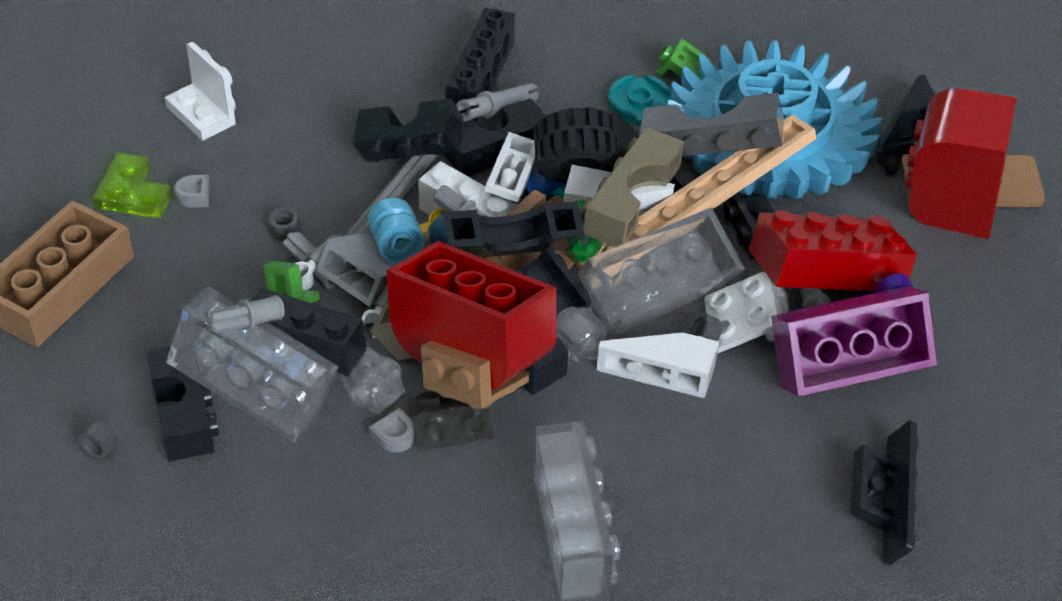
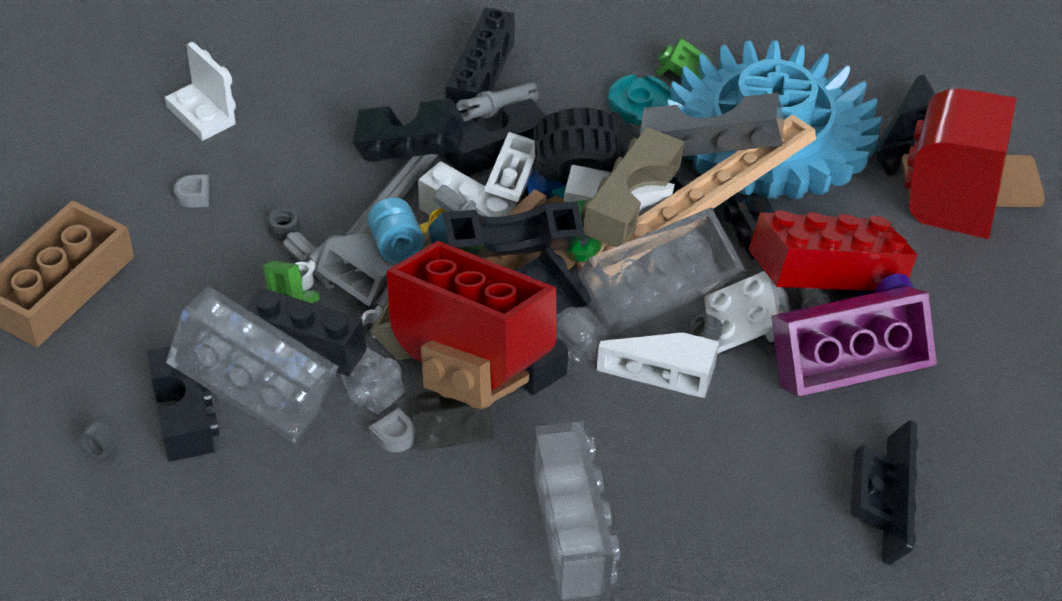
clear neon green plate [93,152,172,219] -> none
light grey axle [206,295,285,334] -> none

